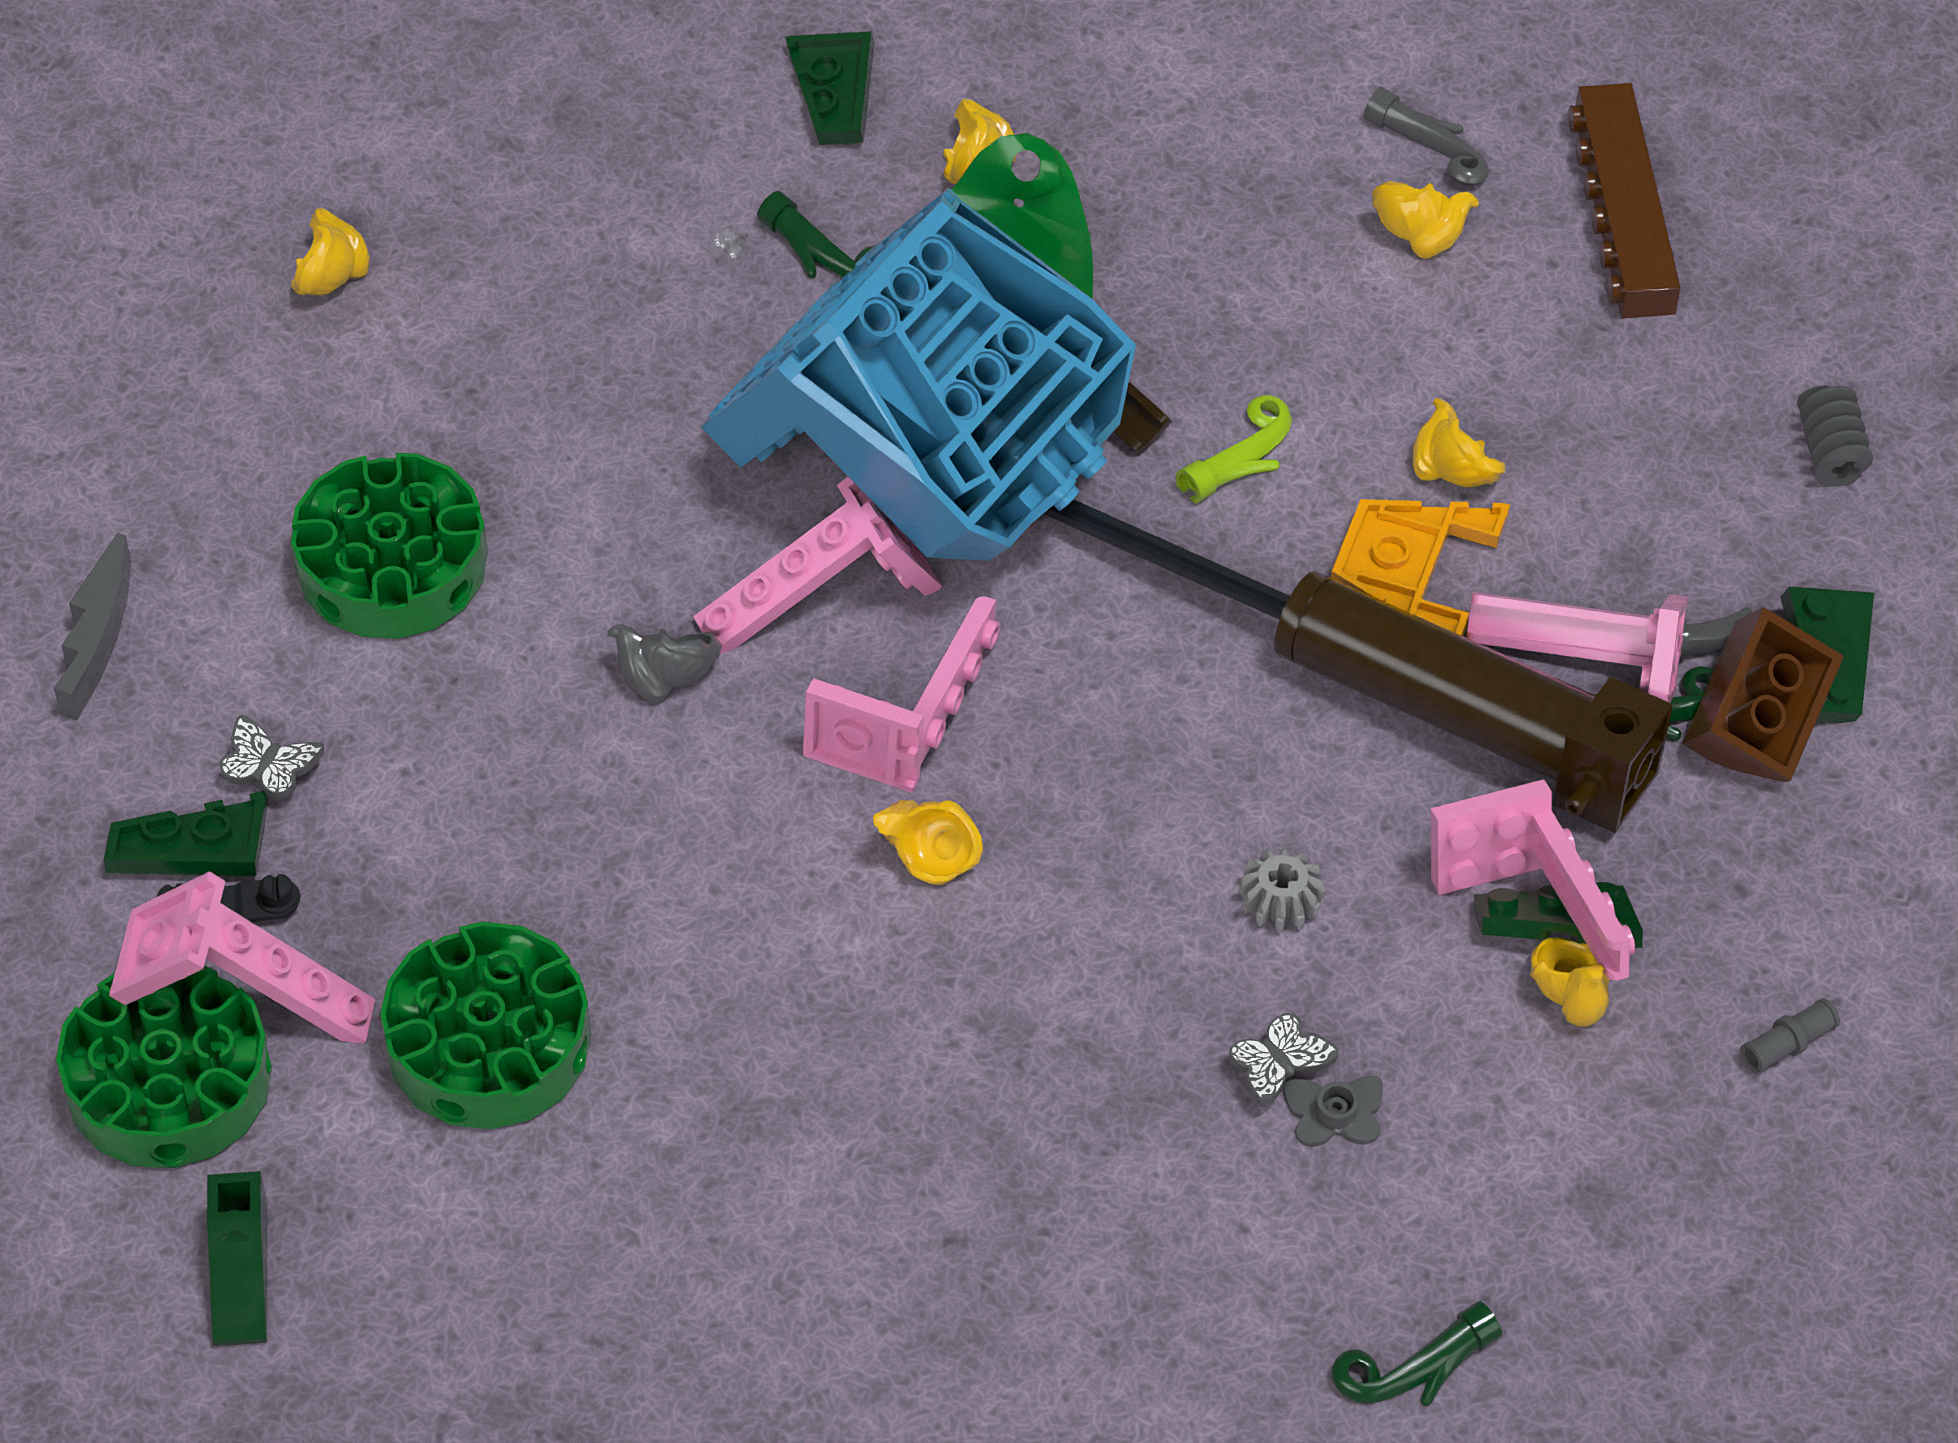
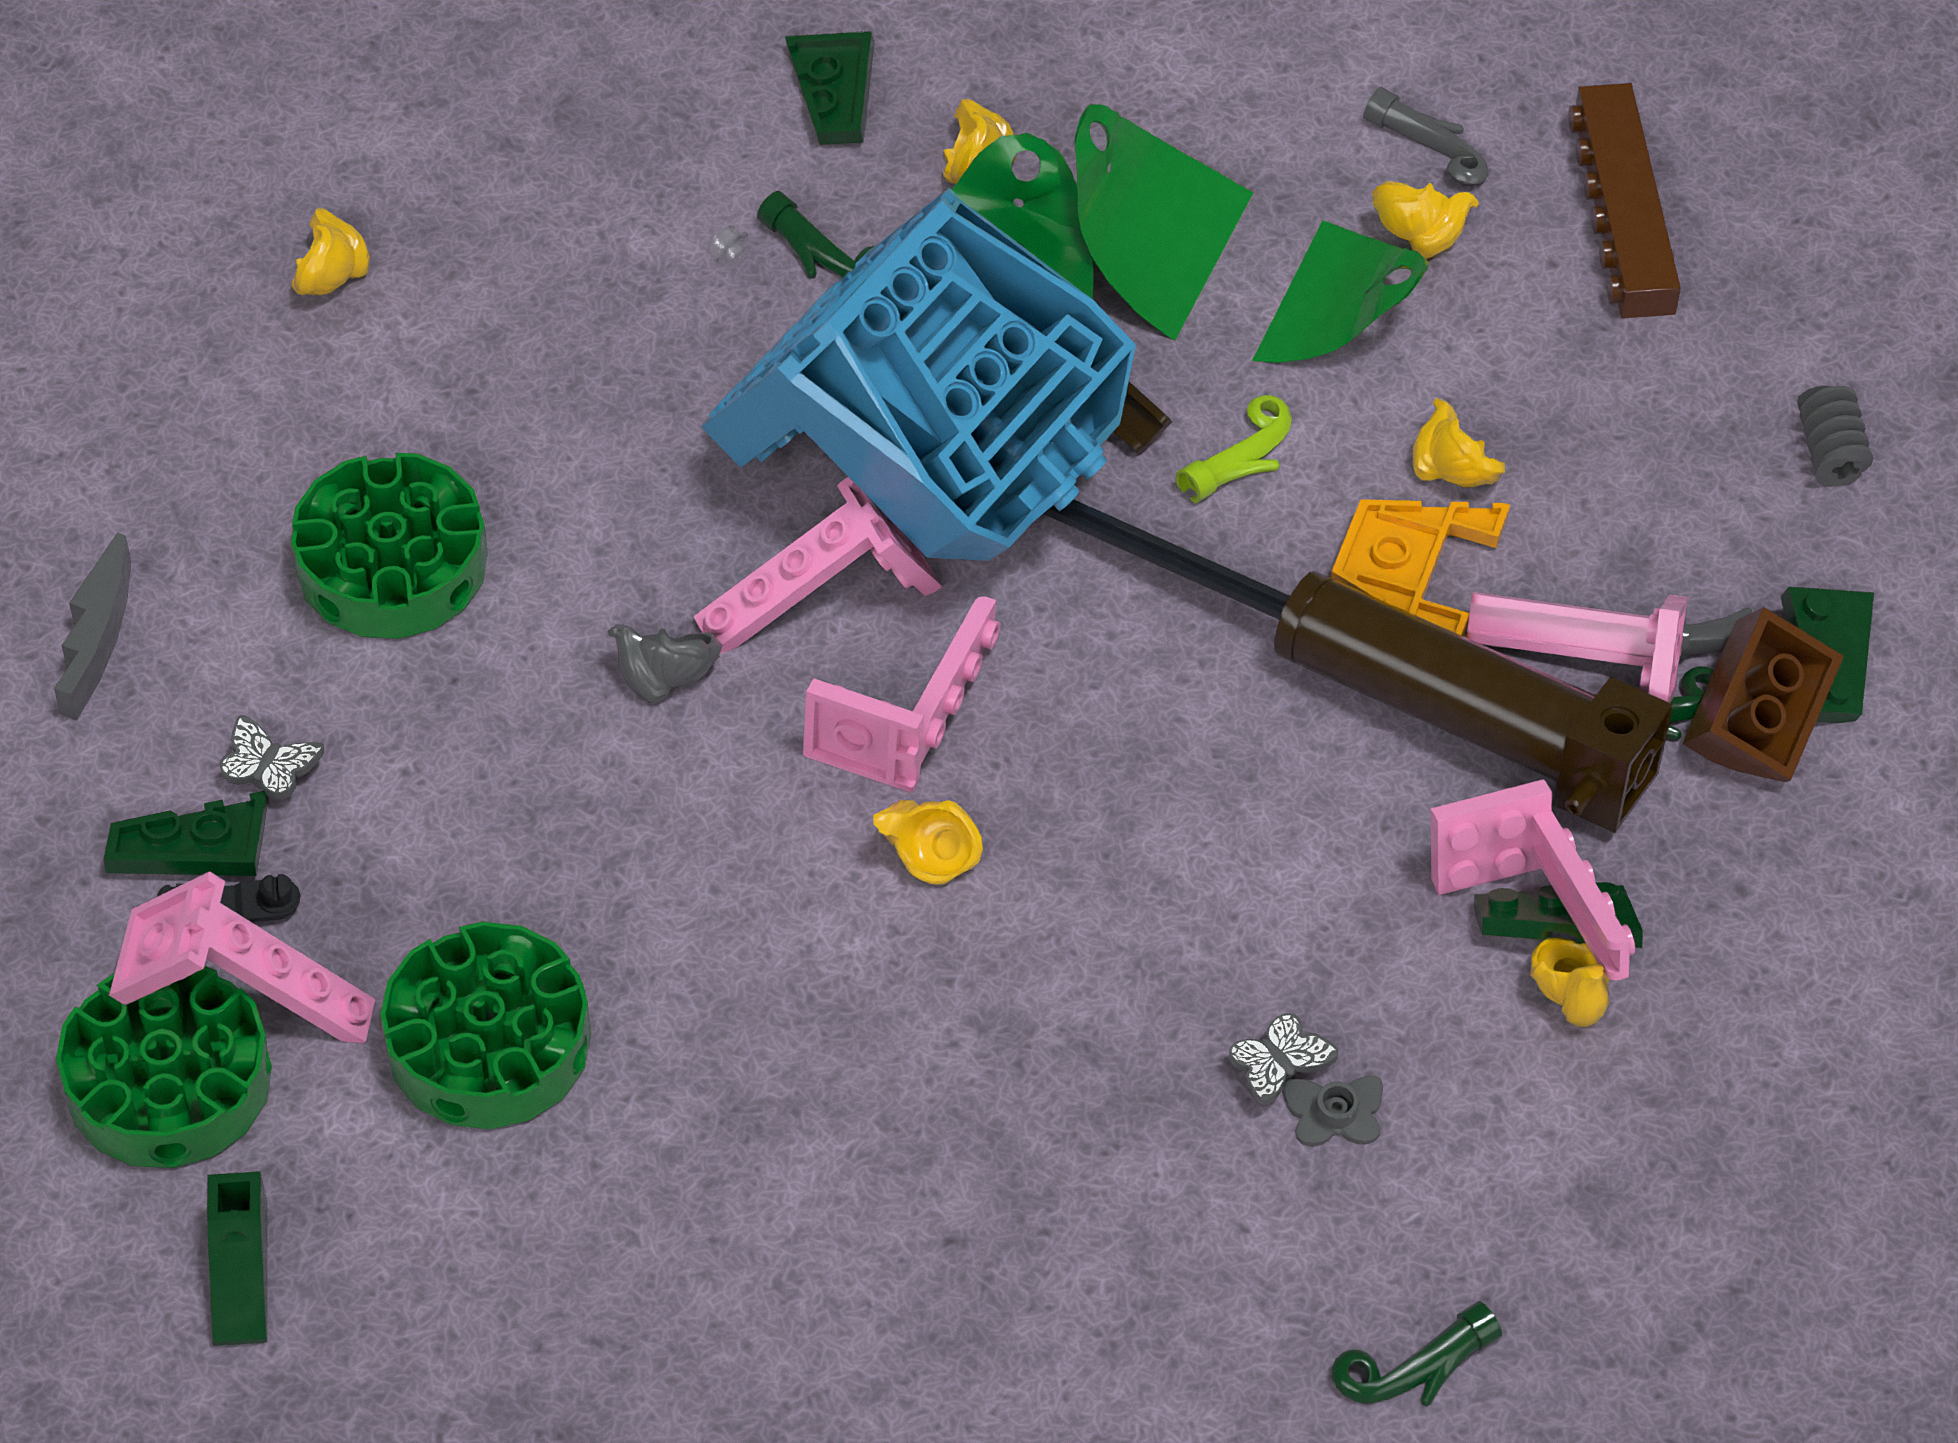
light grey gear [1239,846,1325,934] -> none
dark grey pin [1740,998,1840,1073] -> none
none -> green piece [1074,103,1429,363]

